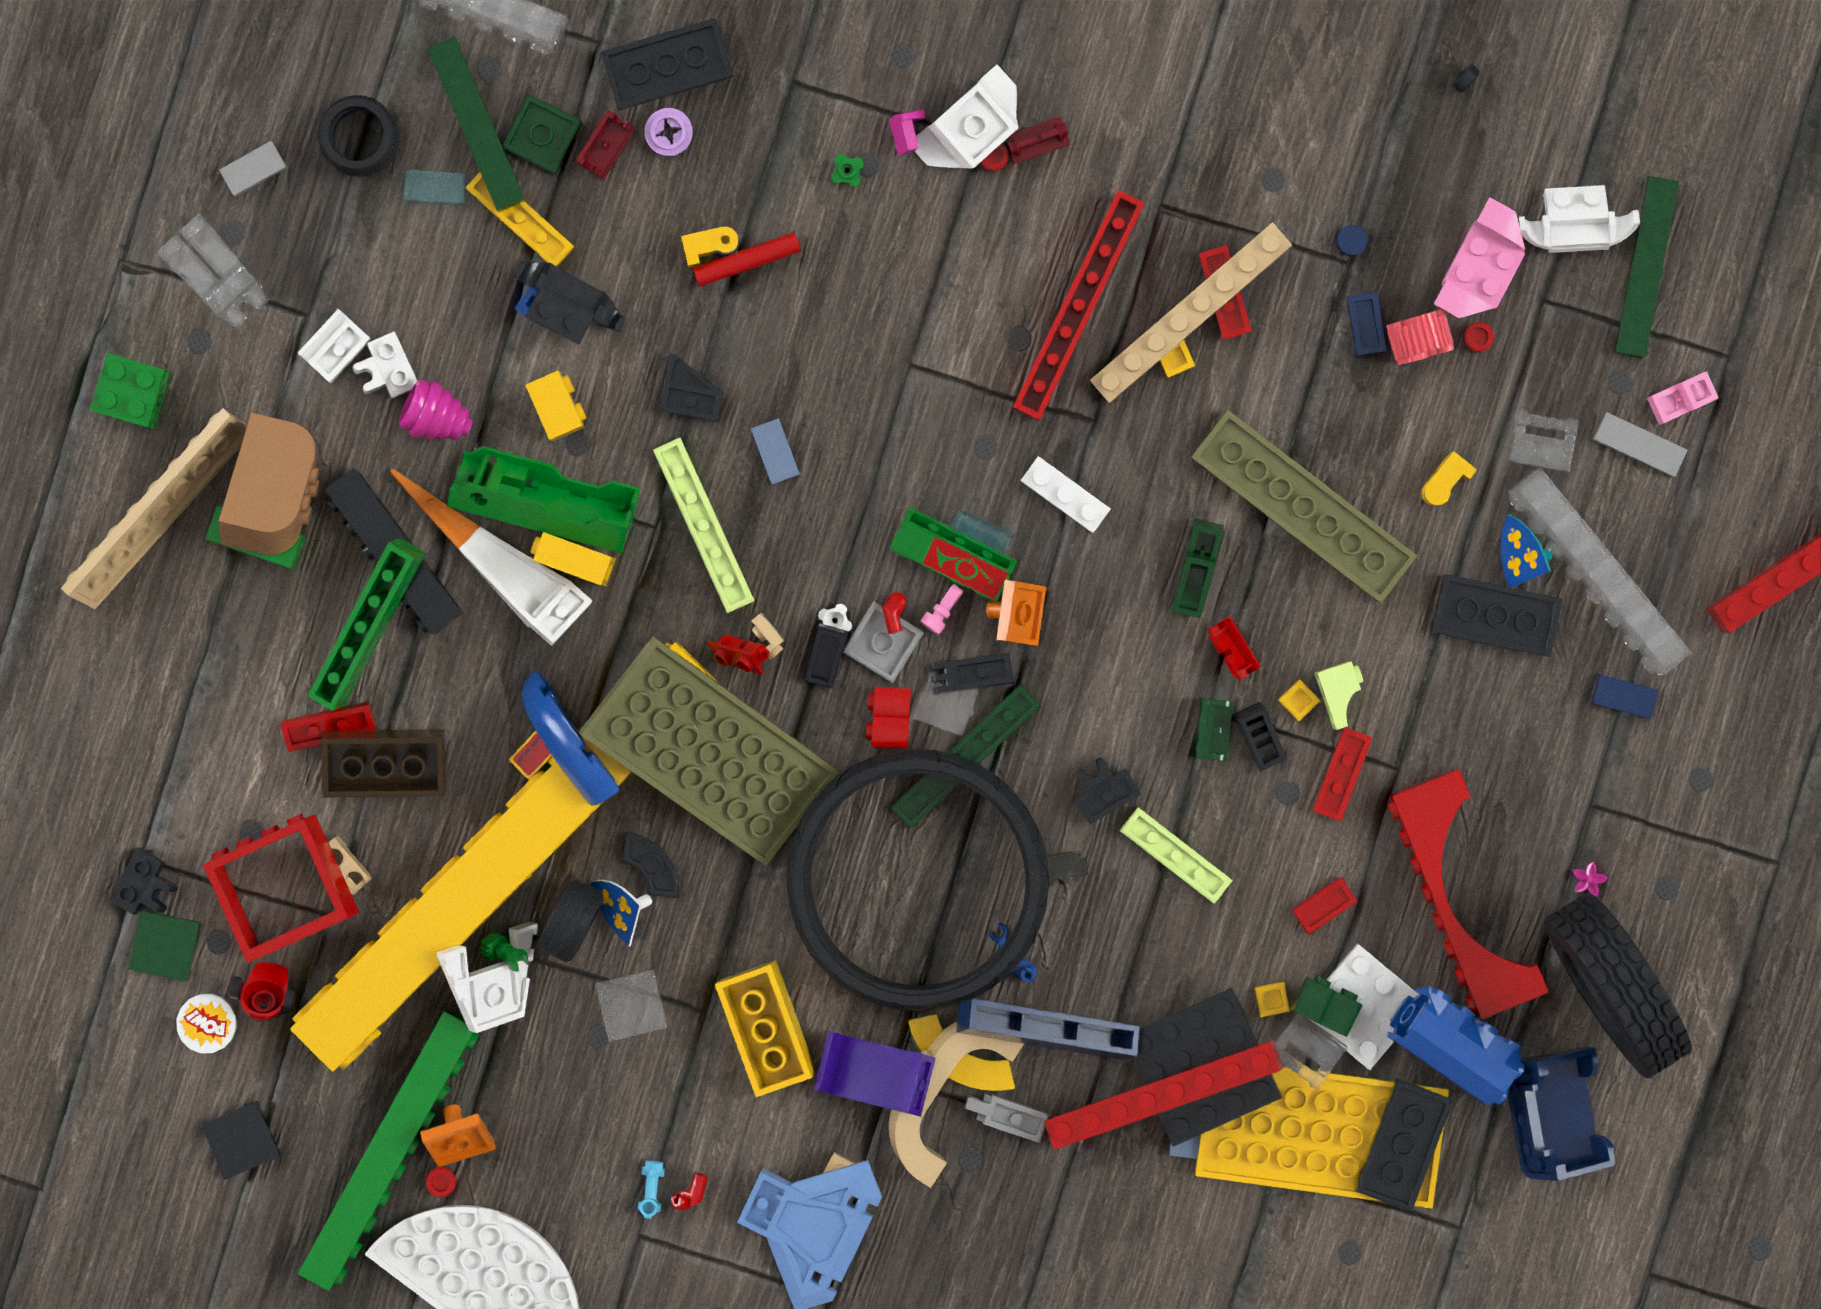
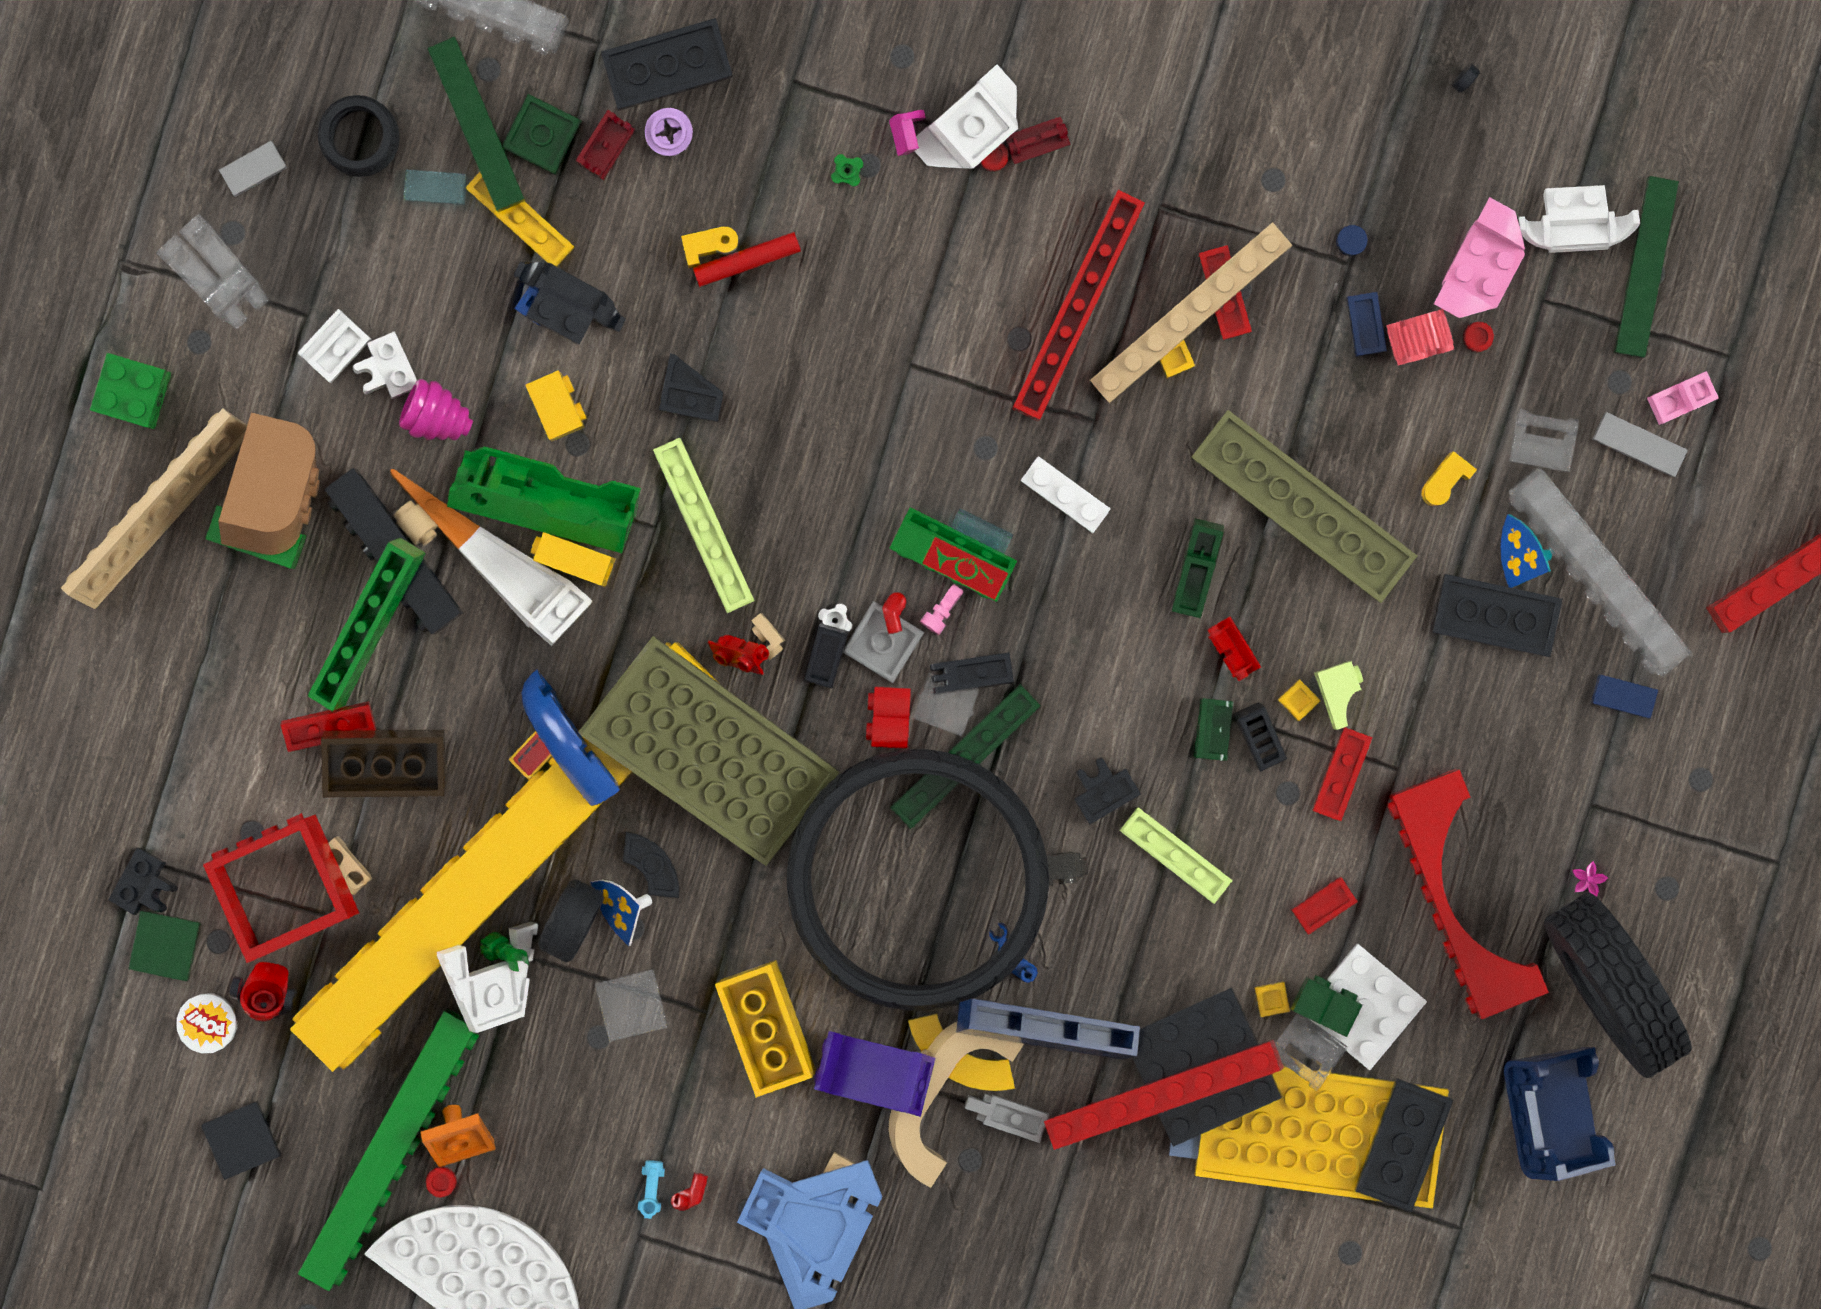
sand blue tile [751,418,800,485] -> none
orange tile [986,580,1046,646] -> none
blue brick [1387,985,1525,1106] -> none
none -> tan brick [394,501,438,546]

